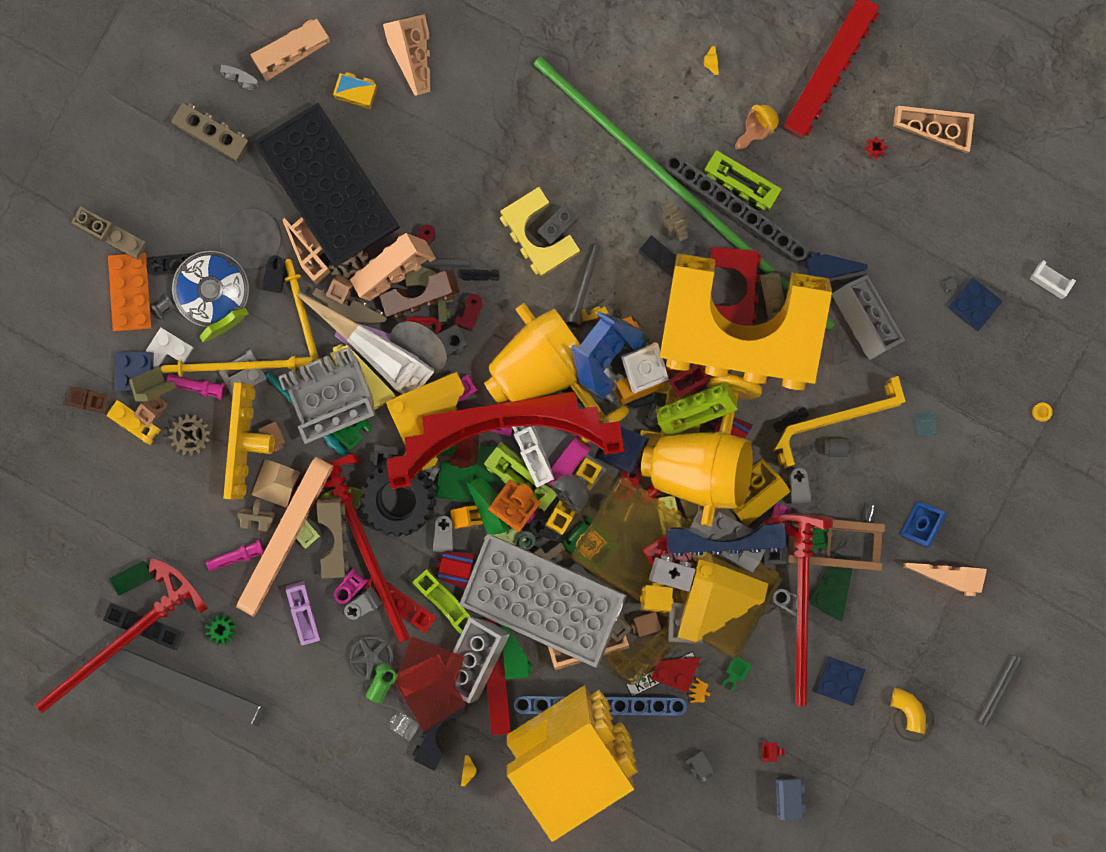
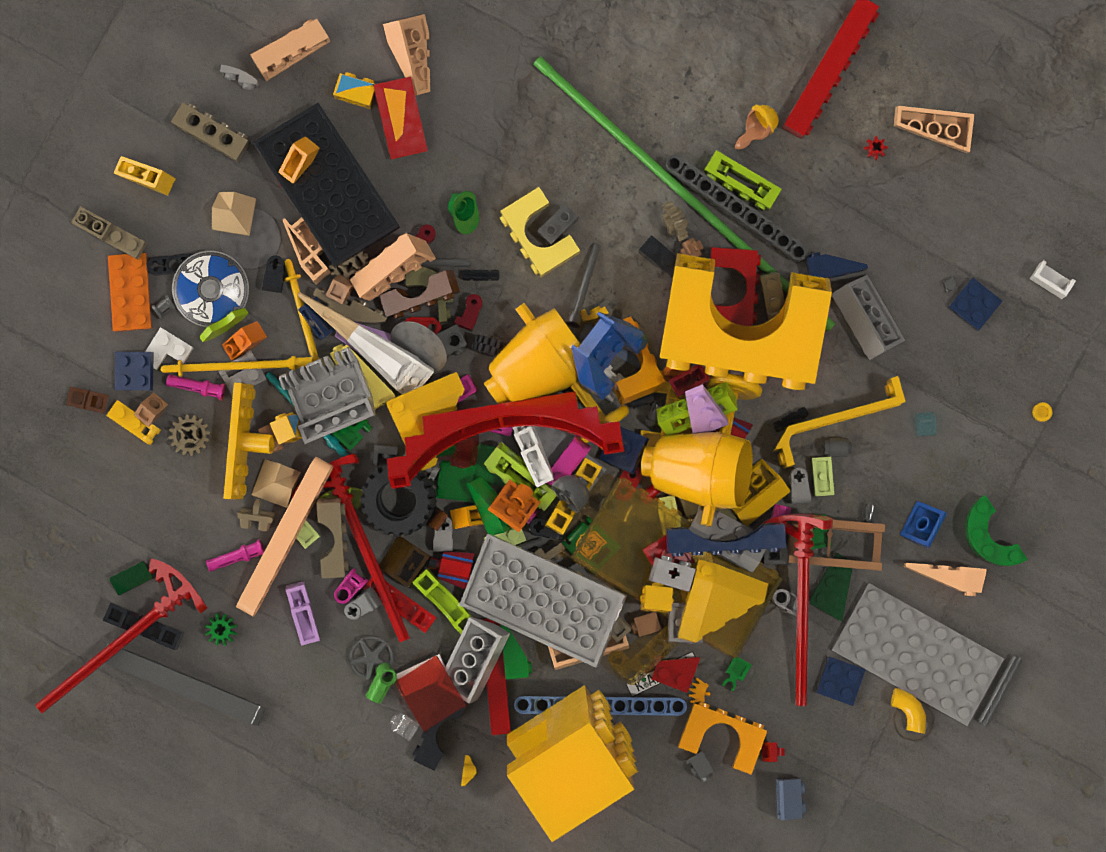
olive panel [129,367,176,401] -> none
clear red piece [395,637,465,704] -> none
sand green plate [516,531,535,550] -> none
white plate [621,343,669,393] -> none
yellow piece [704,46,719,75] -> none
none -> yellow slope [114,156,176,196]
none -> tan slope [212,192,256,236]
none -> orange slope [222,321,267,361]
none -> yellow brick [270,412,302,444]
none -> light orange slope [279,137,320,183]
none -> dark blue hinge [298,296,335,340]
none -> red tile [373,76,428,160]
none -> dark brown slope [379,536,431,588]
none -> reddish brown slope [427,507,449,531]
none -> green piece [448,191,479,235]
none -> black tyre [471,334,507,358]
none -> light orange arch [678,701,767,775]
none -> medium nougat gear [680,238,704,257]
none -> lavender wing [685,385,729,433]
none -> yellowish green plate [811,457,834,497]
none -> light grey plate [831,583,1004,726]
none -> green brick [965,495,1028,566]

